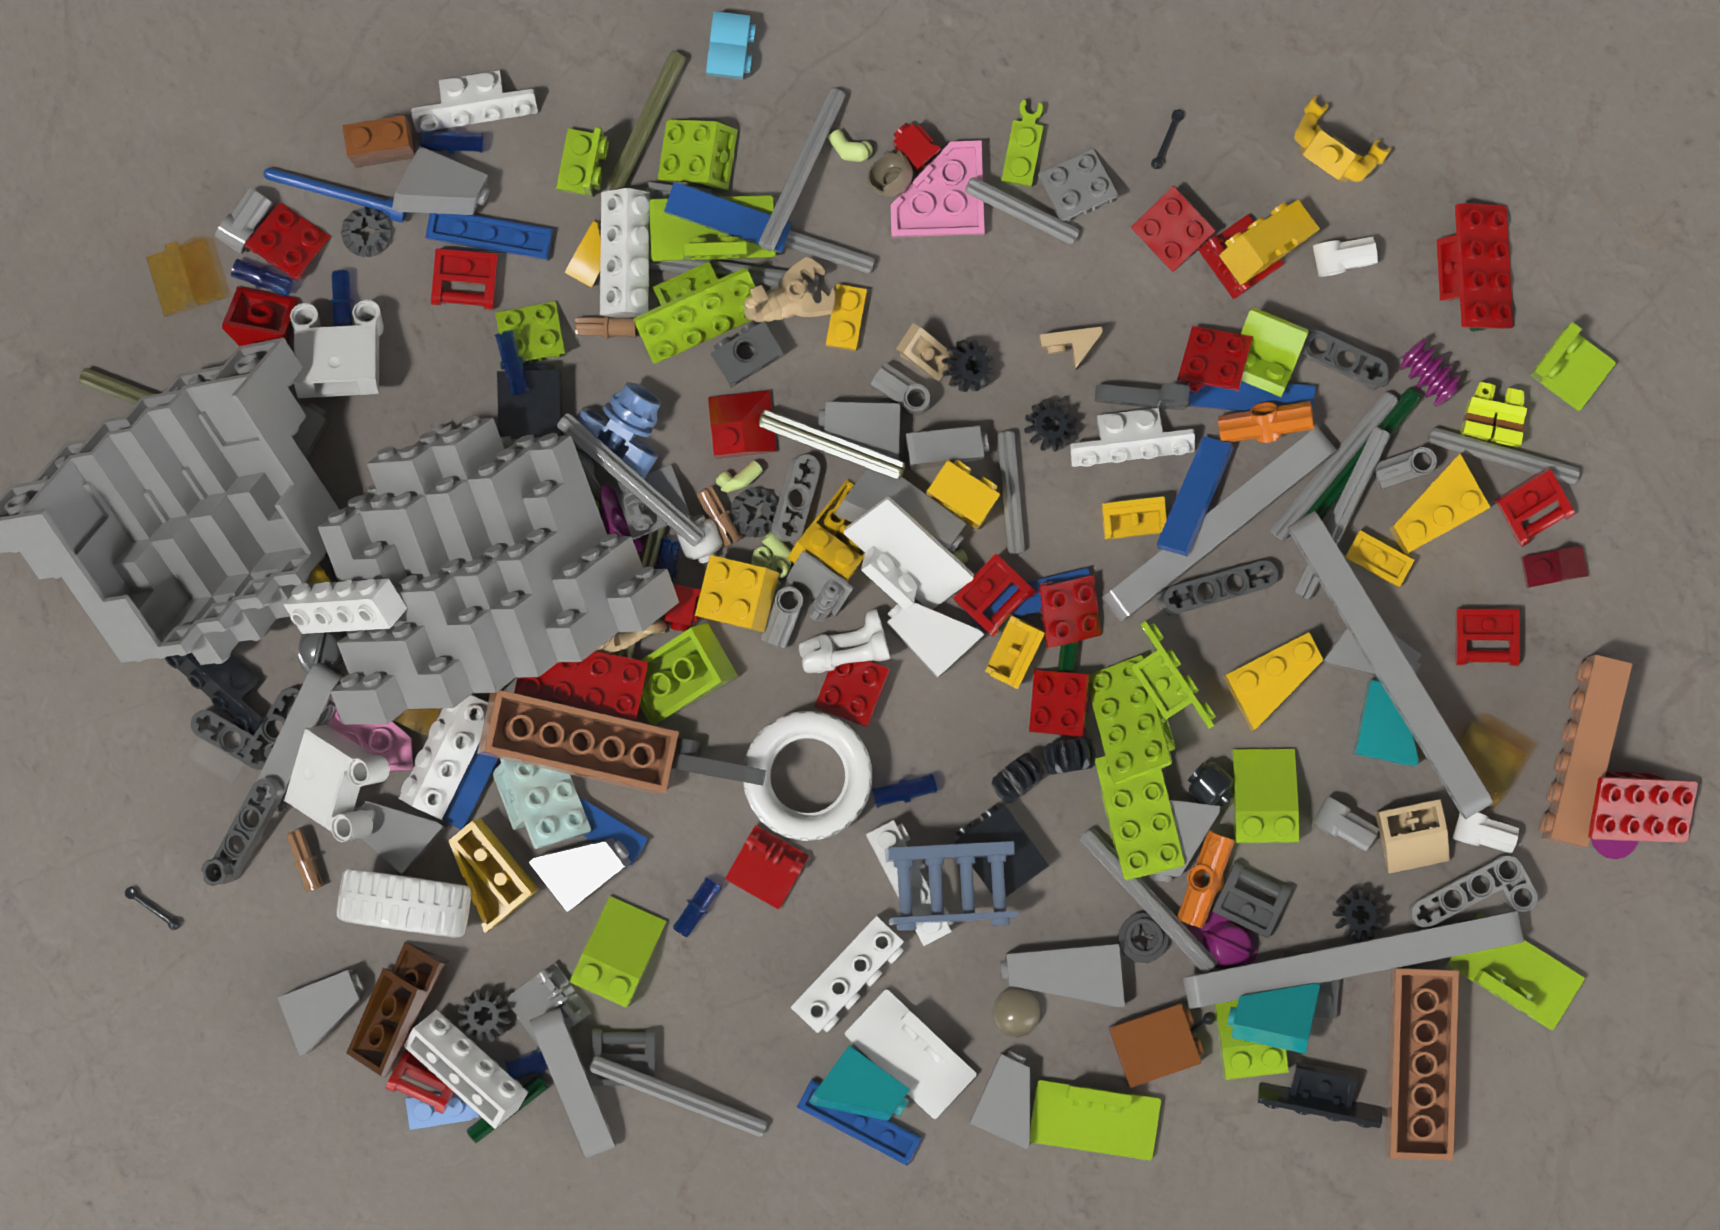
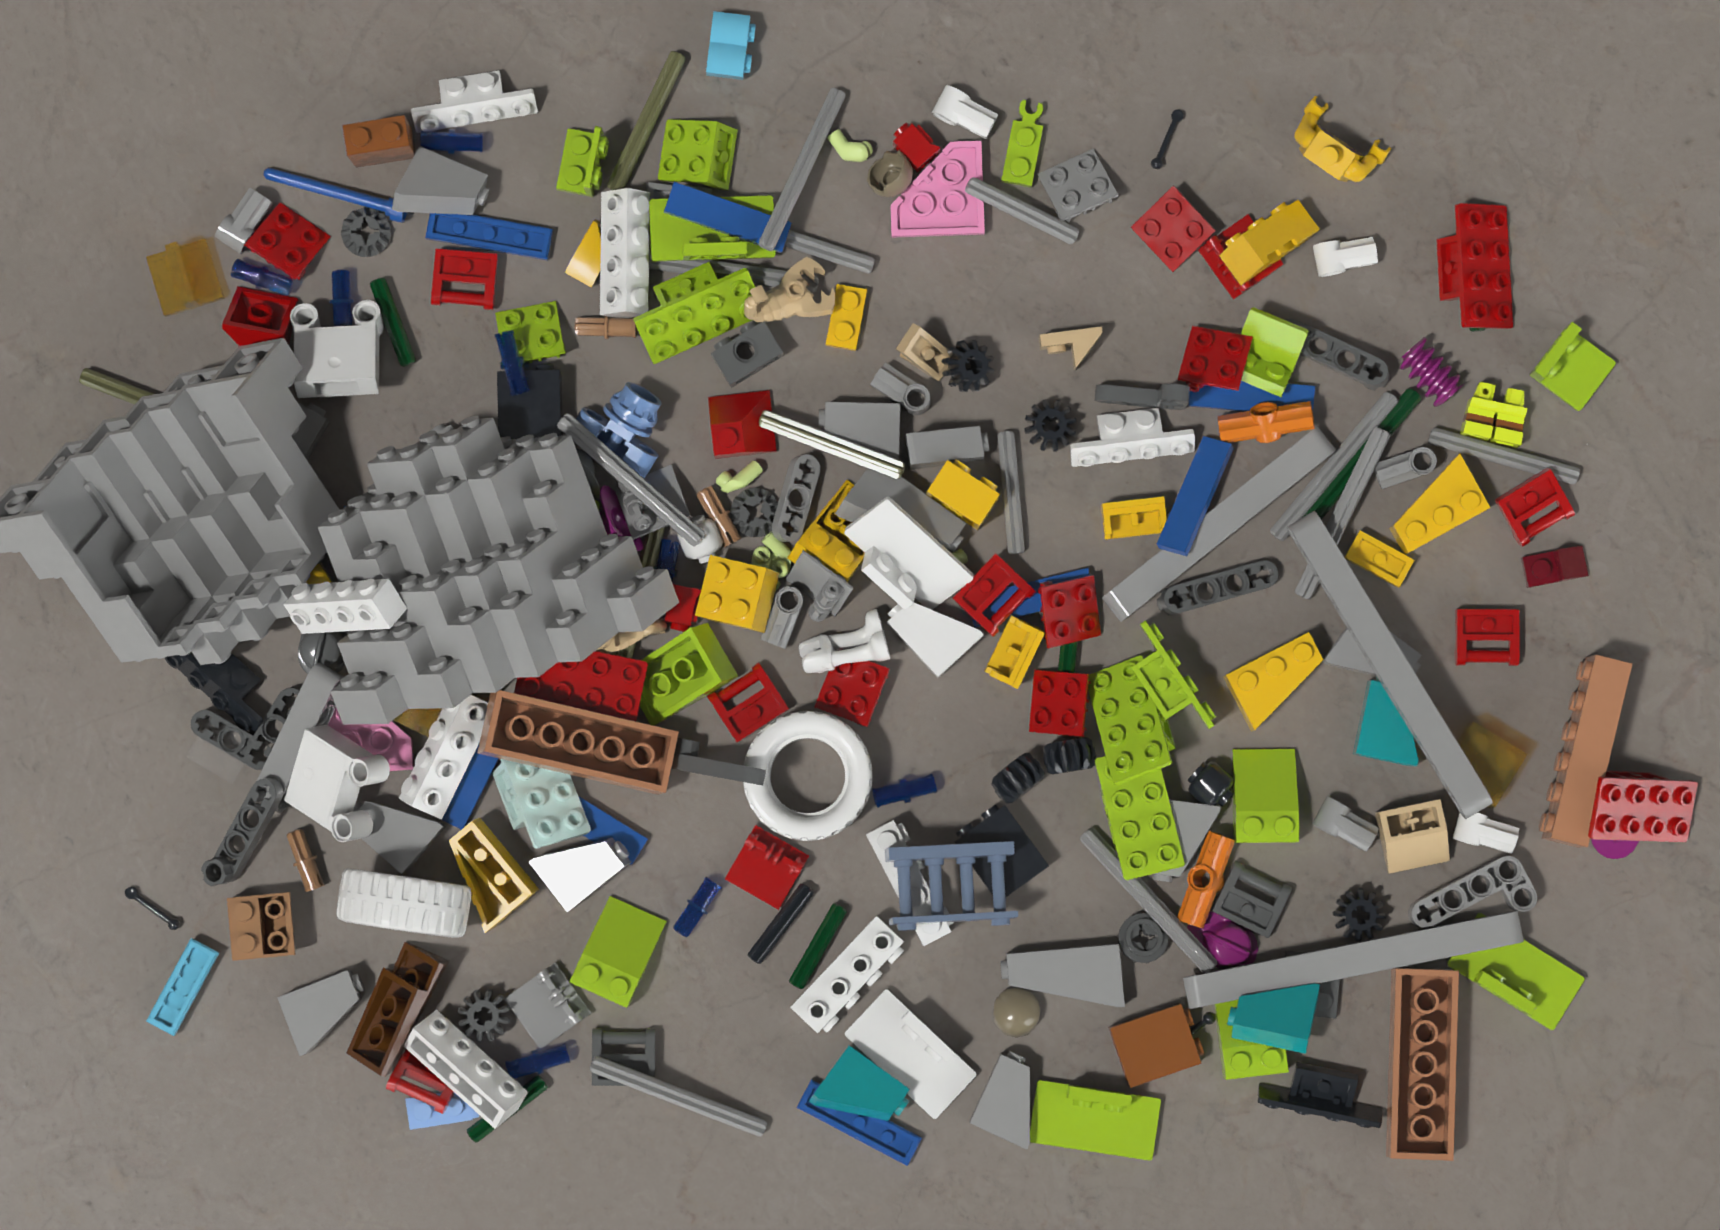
light grey beam [530,1008,616,1158] -> none
none -> medium azure plate [146,938,220,1036]
none -> medium nougat slope [227,892,296,961]
none -> dark green axle [370,277,416,367]
none -> red plate [707,662,789,743]
none -> black axle [747,883,814,964]
none -> dark green axle [789,903,847,989]
none -> white piece [931,85,998,139]

